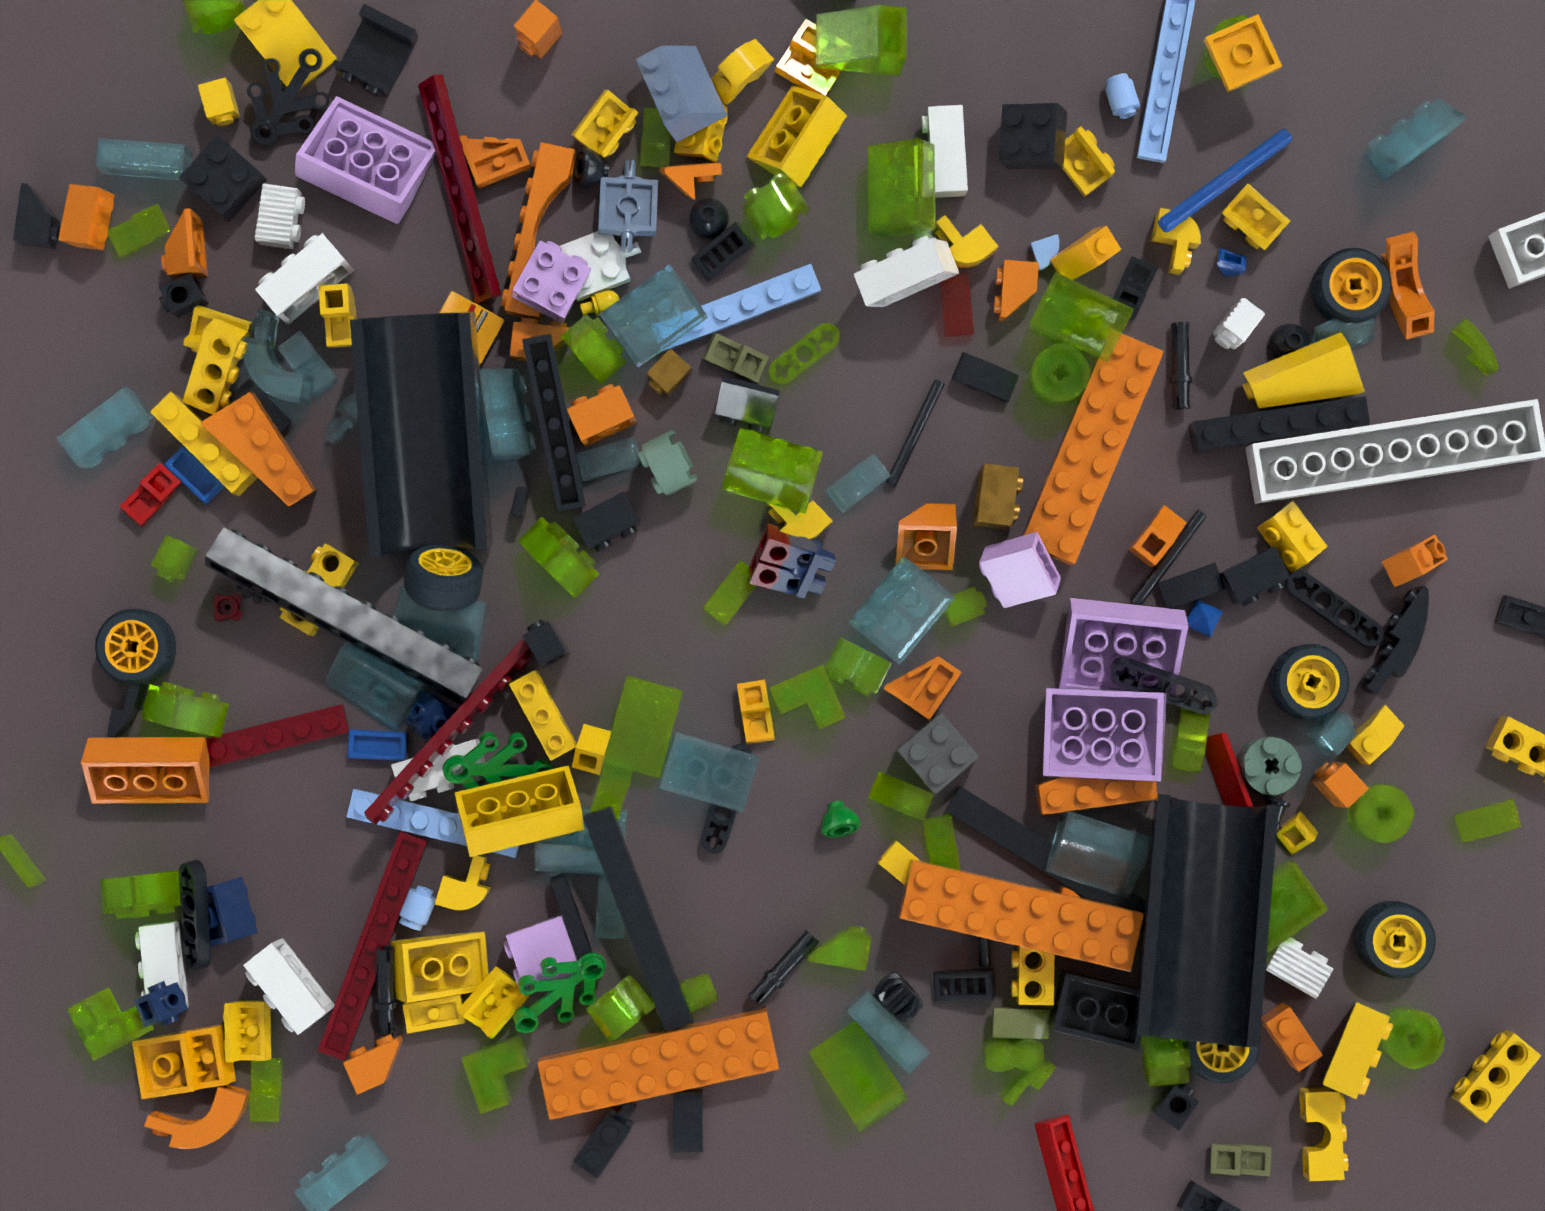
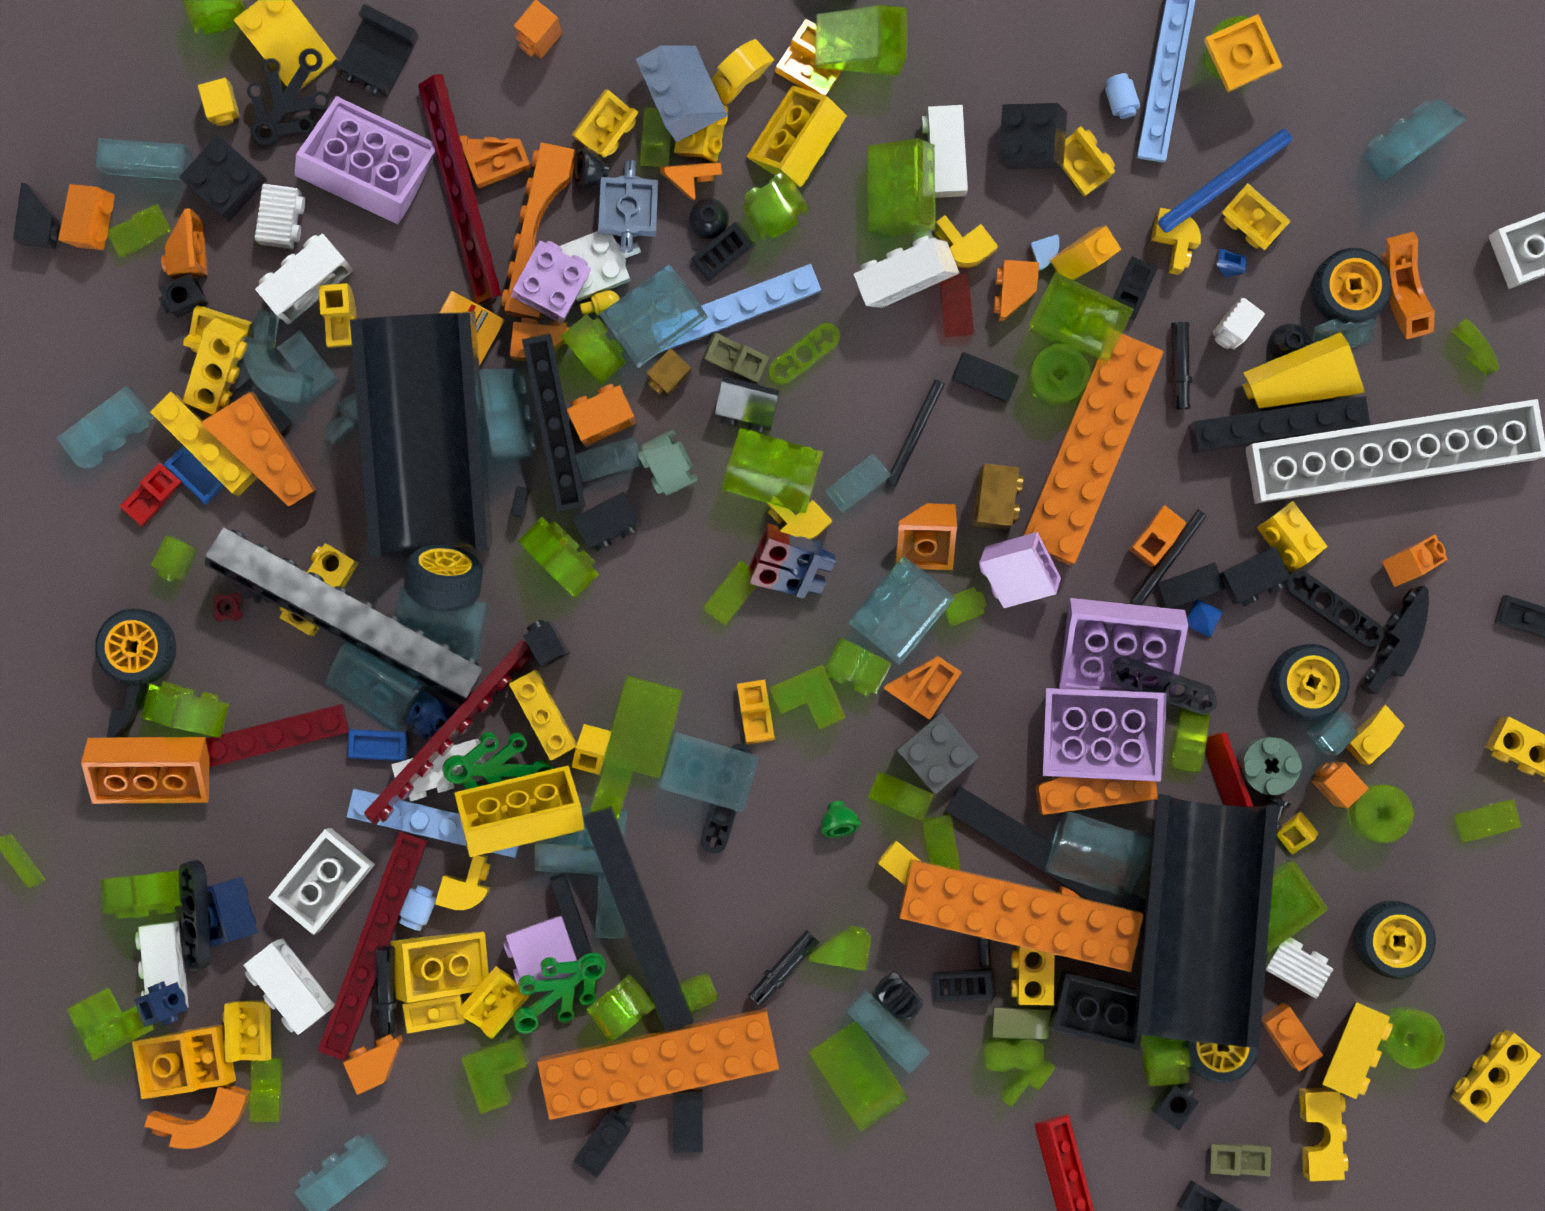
none -> white brick [269,828,375,935]

